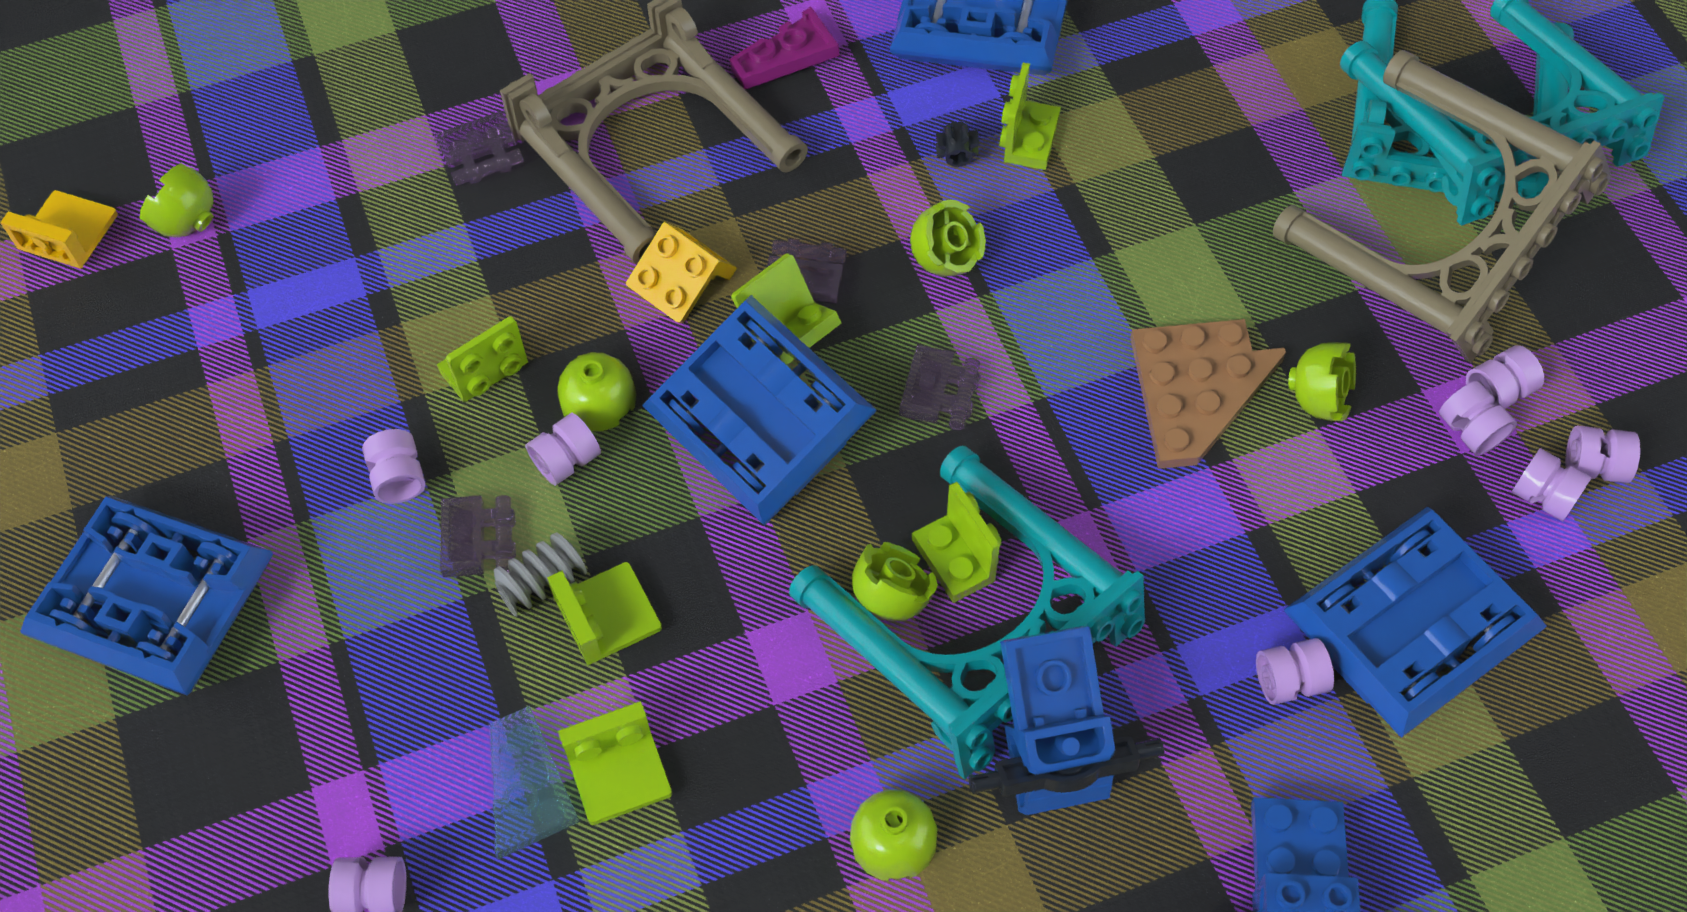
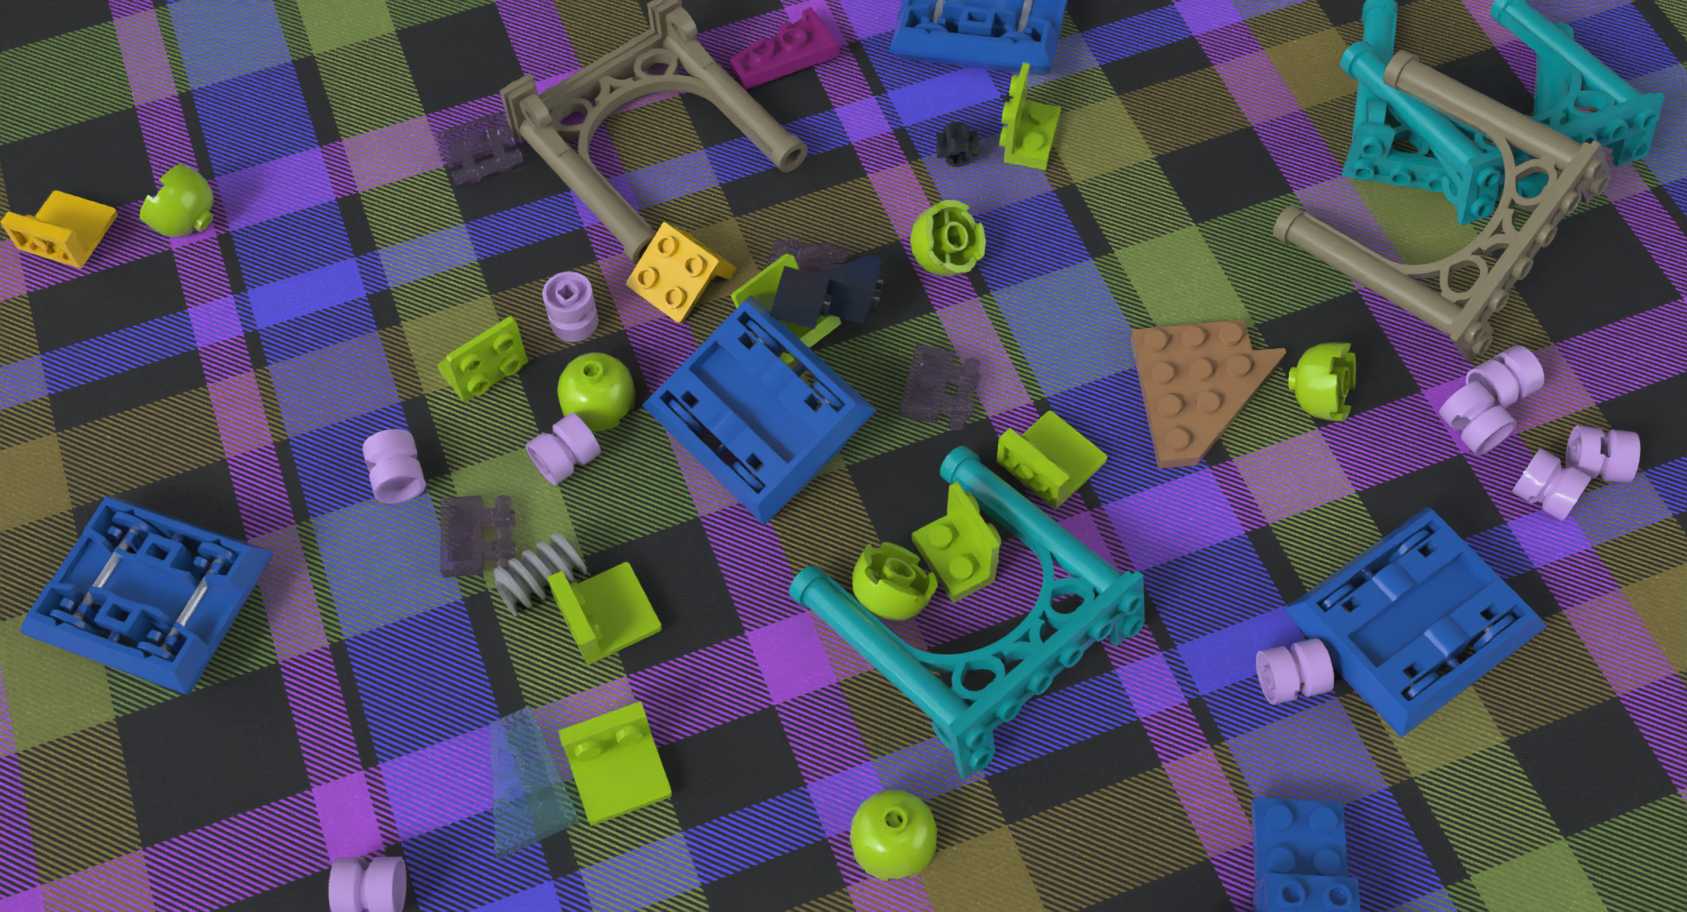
blue piece [968,626,1164,815] -> none
none -> lavender wheel [542,271,599,342]
none -> black arch [770,255,885,330]
none -> lime bracket [996,411,1107,510]

